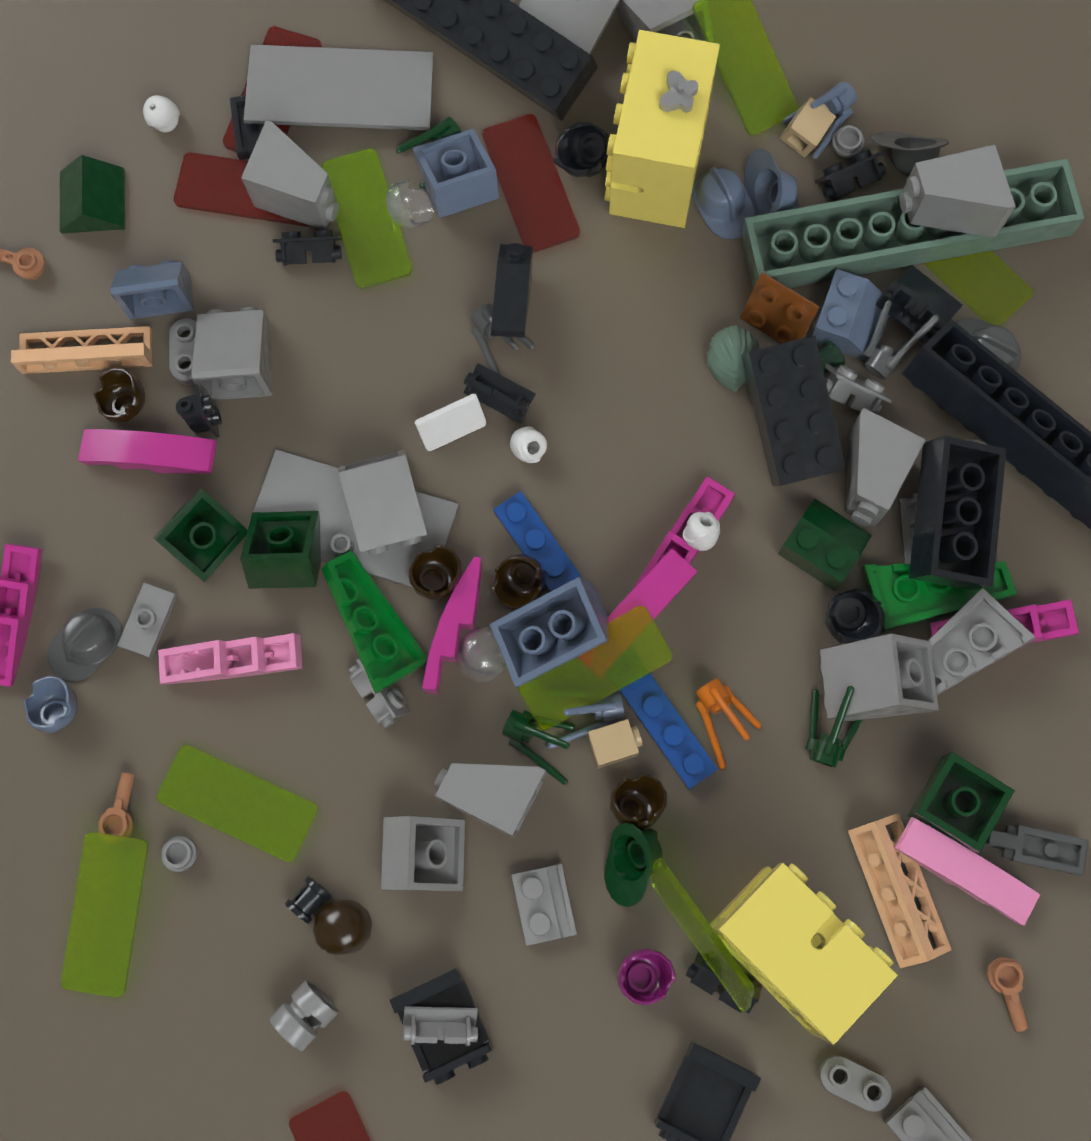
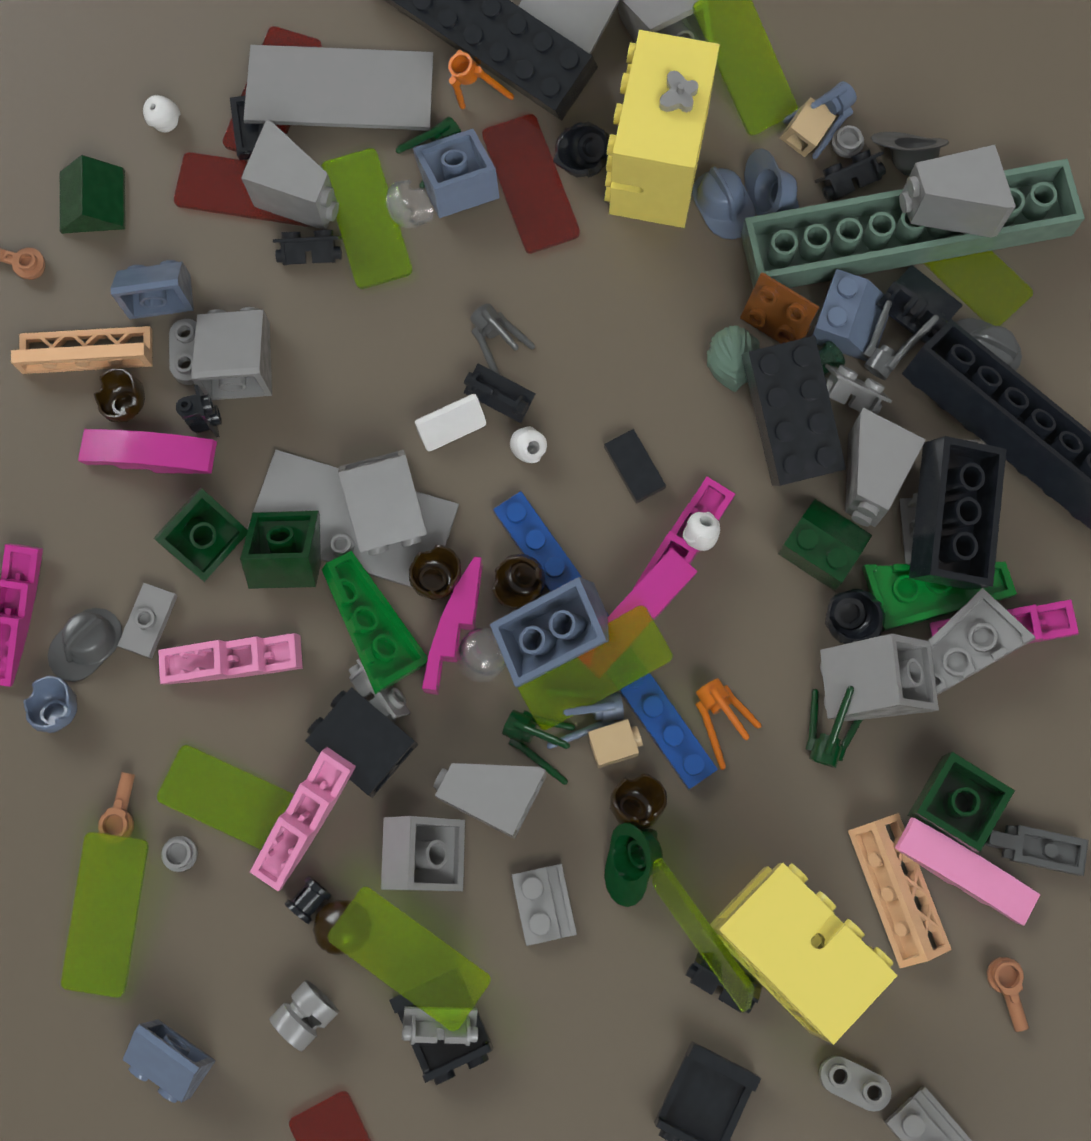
black slope [491,243,533,338] -> none
magenta hair [617,948,676,1006] -> none
none -> sand blue slope [123,1019,215,1103]
none -> bright pink slope [250,747,356,892]
none -> black panel [305,687,418,798]
none -> clear neon green piece [328,887,491,1031]
none -> orange plant [448,50,514,109]
none -> black tile [604,429,666,504]

